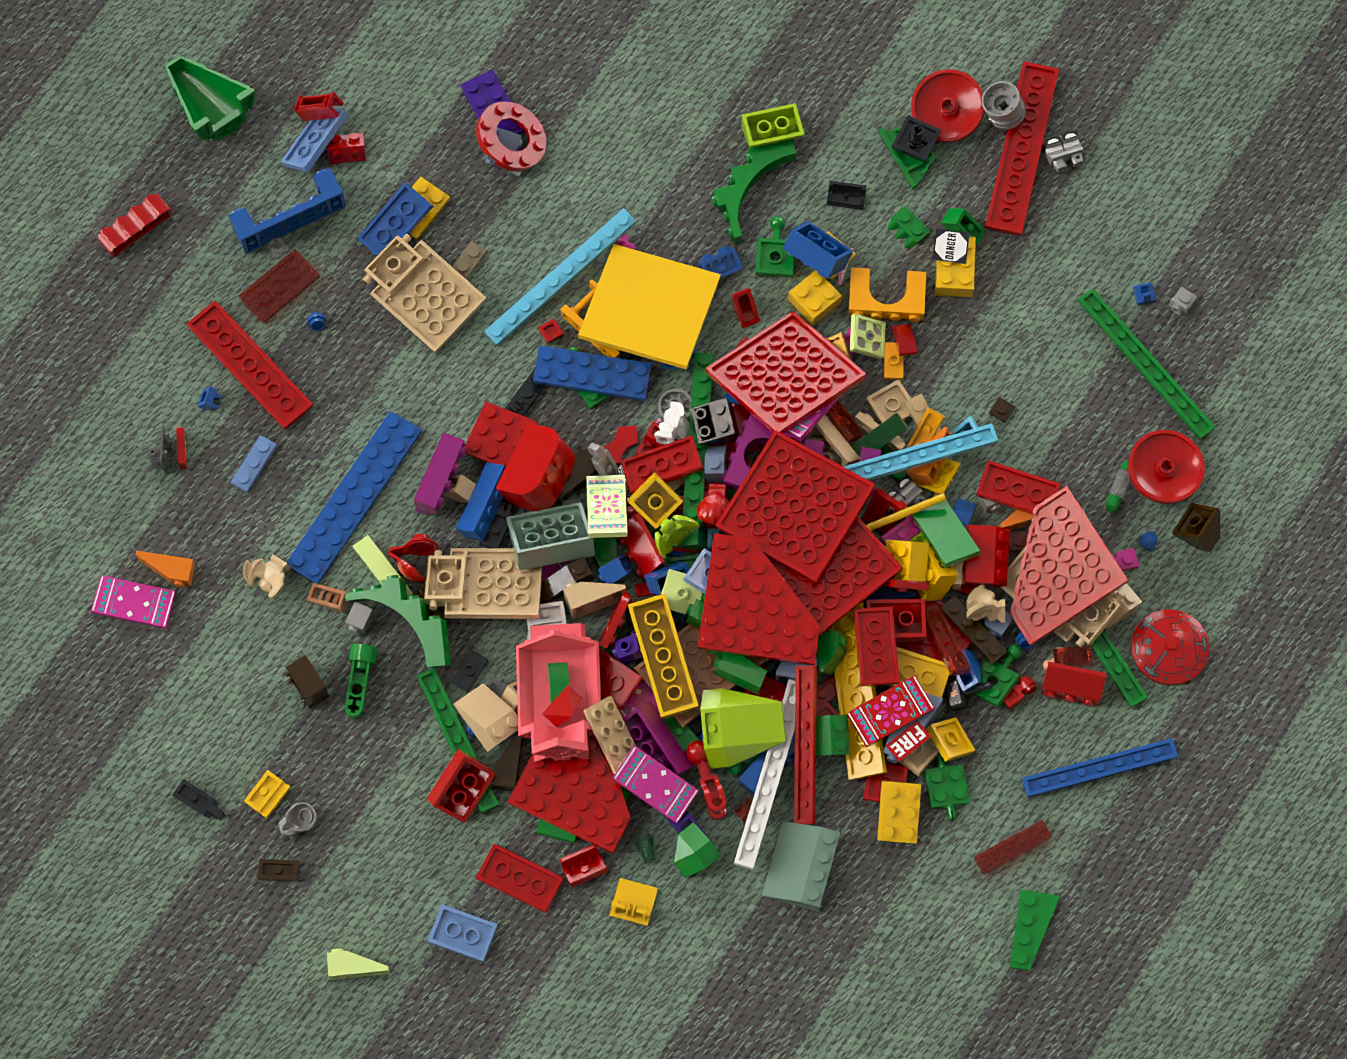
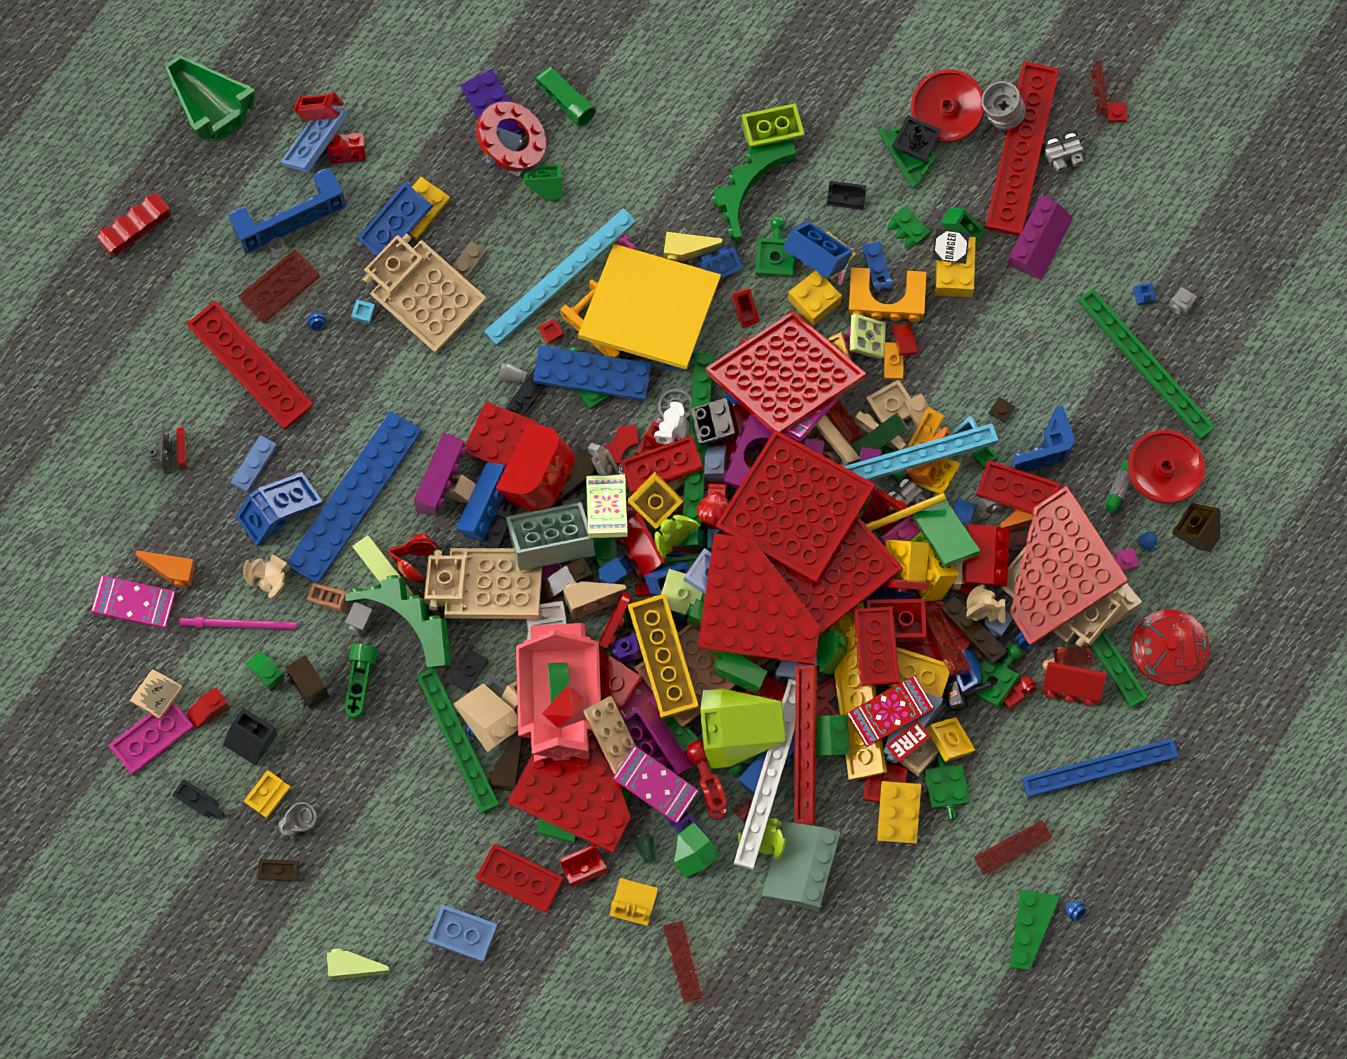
blue tile [197,387,222,410] -> none
red slope [427,749,496,823] -> none
none -> dark pink tile [108,702,195,776]
none -> slope [129,669,183,720]
none -> dark pink bar [180,617,296,630]
none -> red slope [186,687,230,729]
none -> black slope [223,708,277,766]
none -> blue bracket [236,472,323,546]
none -> green slope [245,651,285,692]
none -> medium azure plate [351,300,375,324]
none -> light grey cone [498,362,527,383]
none -> green slope [524,164,563,201]
none -> green beam [535,66,596,127]
none -> clear red plate [663,921,702,1003]
none -> light yellow slope [664,232,722,262]
none -> lime animal [738,818,786,859]
none -> blue plate [862,241,893,293]
none -> green tile [971,446,999,470]
none -> magenta slope [1007,195,1073,280]
none -> blue bracket [1011,405,1075,472]
none -> blue plate [1066,901,1086,921]
none -> clear red plate [1090,61,1108,116]
none -> red plate [1107,103,1127,123]

